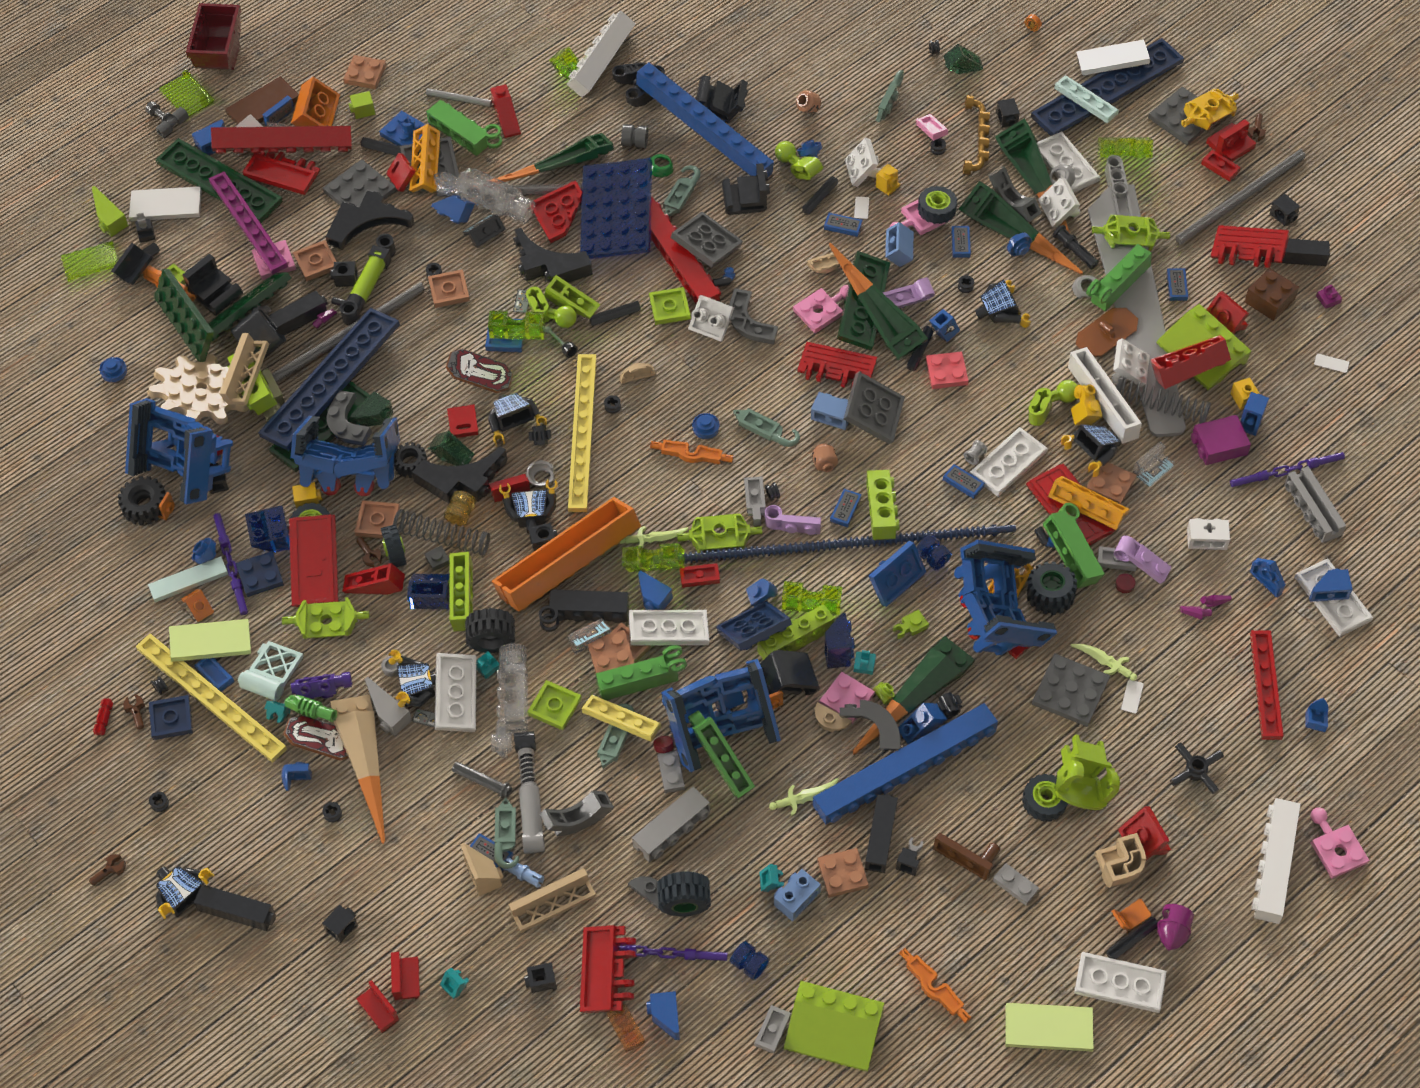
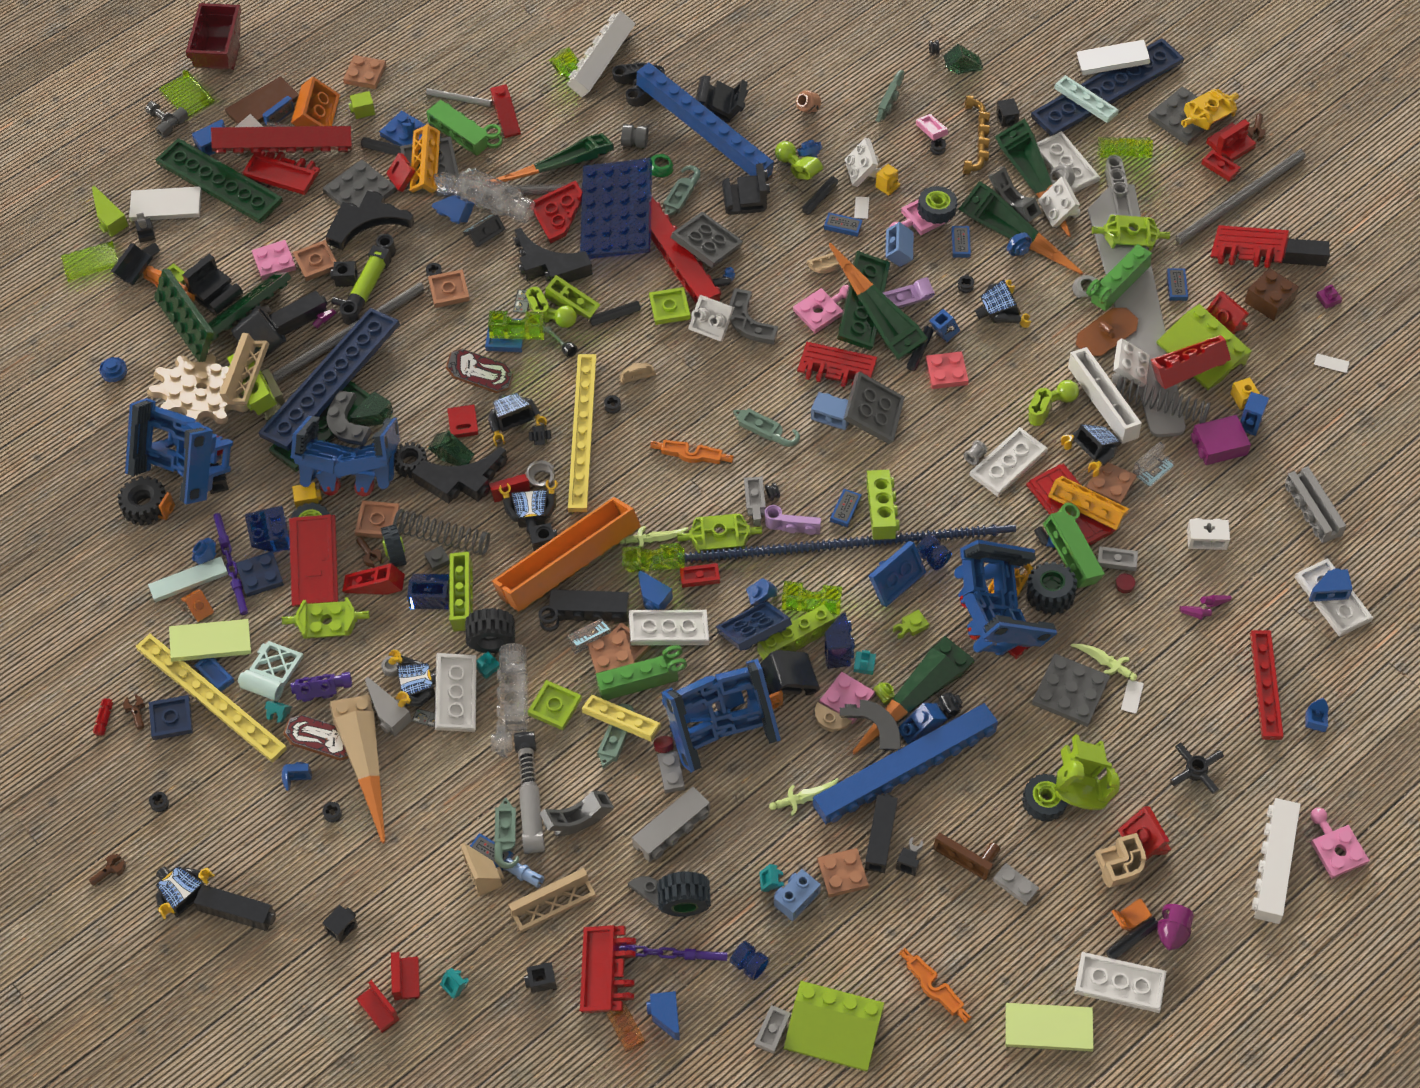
black bush [150,675,169,696] -> none
magenta plate [209,172,288,275] -> none
bright green hinge [285,695,338,722] -> none
clear yellow wheel [444,491,476,527] -> none
dark grey axle [452,762,512,798] -> none
bright green hinge [688,710,755,798] -> none
blue plate [692,413,720,439] -> none
nougat head [811,443,838,472] -> none
tile [943,464,985,499] -> none
orange tile [1025,14,1042,32] -> none
black pin [1053,225,1099,270] -> none
yellow brick [1071,384,1103,426] -> none
lavender plate [1114,536,1171,584] -> none
dark purple piece [1230,452,1345,487] -> none
blue plate [1250,558,1286,598] -> none
black brick [1269,194,1300,226] -> none

